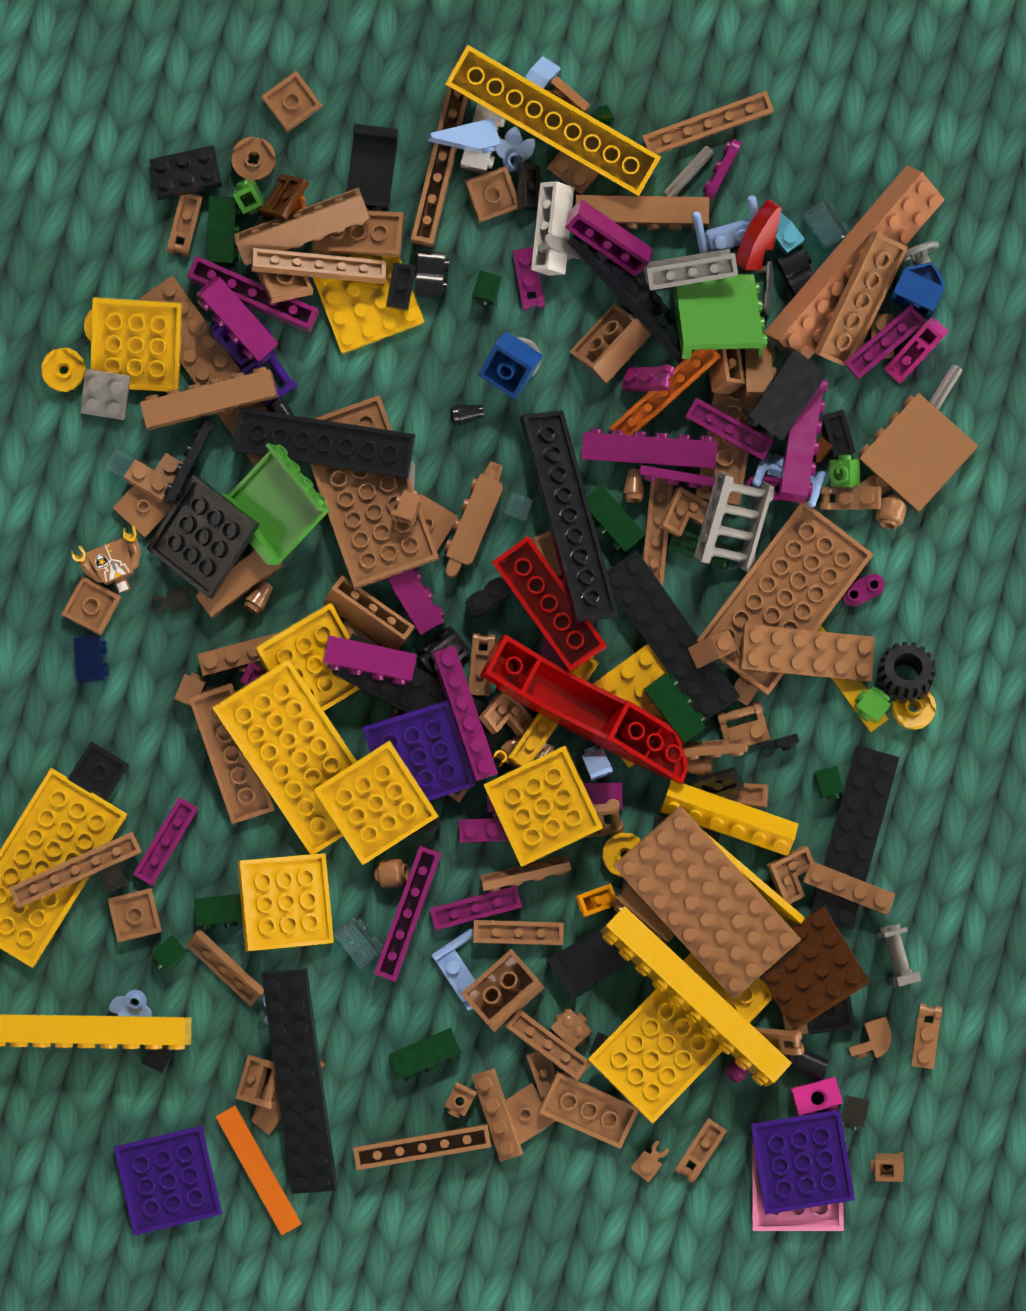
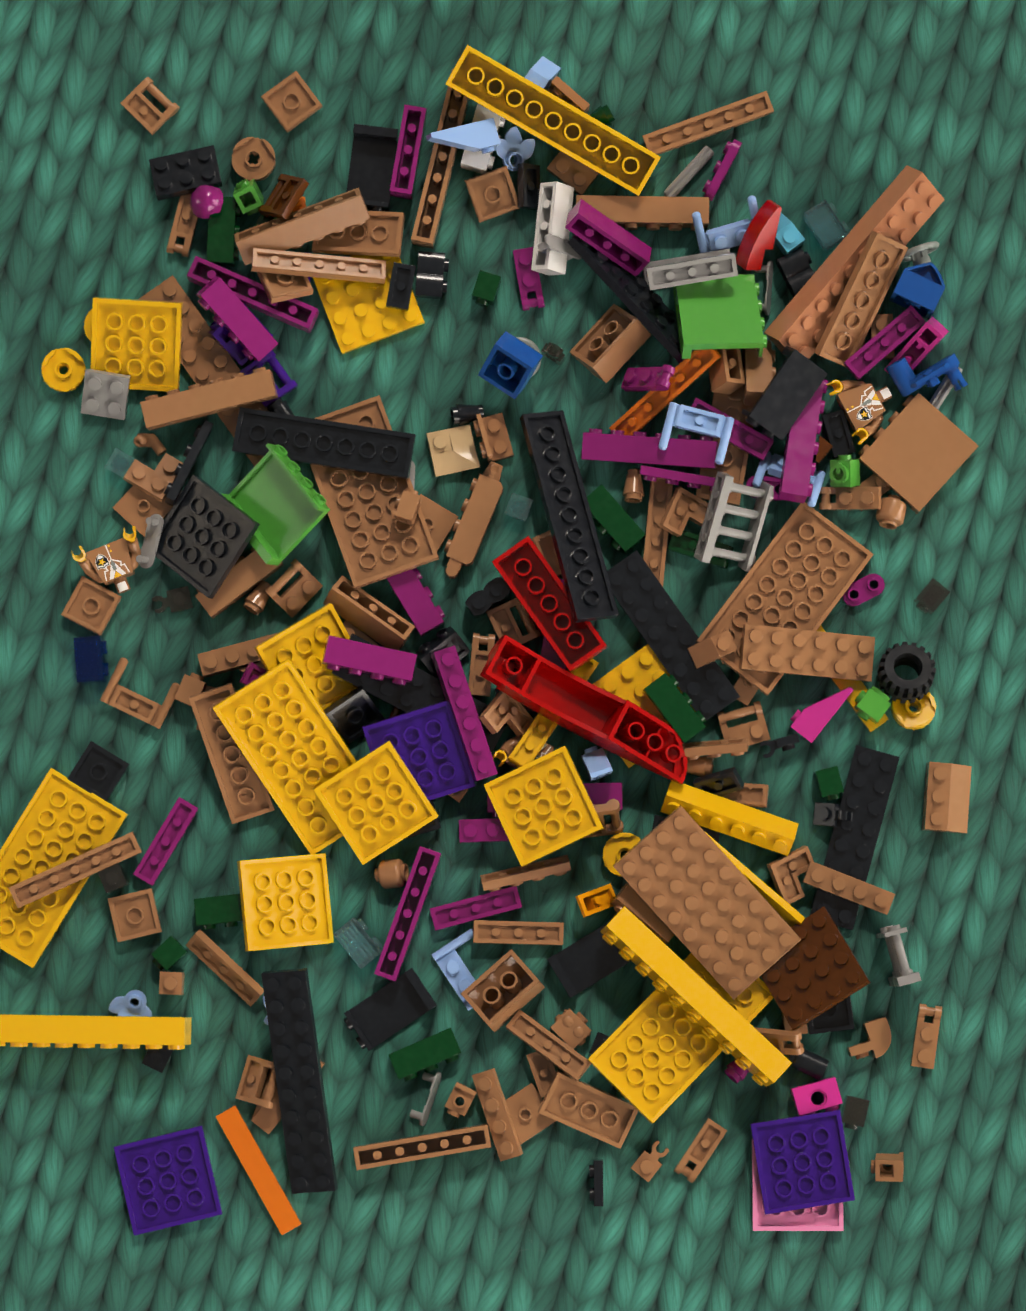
none -> medium nougat plate [100,657,180,729]
none -> medium nougat plate [120,77,180,135]
none -> medium nougat arm [134,433,167,456]
none -> light grey piece [136,514,164,569]
none -> medium nougat brick [159,971,185,995]
none -> magenta hair [190,185,223,219]
none -> medium nougat plate [264,559,323,618]
none -> black plate [324,685,385,745]
none -> black panel [343,968,437,1051]
none -> magenta brick [390,105,427,200]
none -> light grey piece [410,1072,442,1126]
none -> tan plate [426,424,480,477]
none -> medium nougat bracket [473,413,514,463]
none -> medium nougat plate [486,598,542,645]
none -> clear smoke plate [541,342,565,366]
none -> black plate [589,1159,603,1206]
none -> light blue plate [658,402,735,465]
none -> dark pink slope [790,687,854,743]
none -> black plate [813,802,853,827]
none -> medium nougat torso [826,380,892,445]
none -> blue piece [886,353,968,397]
none -> clear smoke brick [914,578,950,615]
none -> medium nougat slope [922,762,972,834]

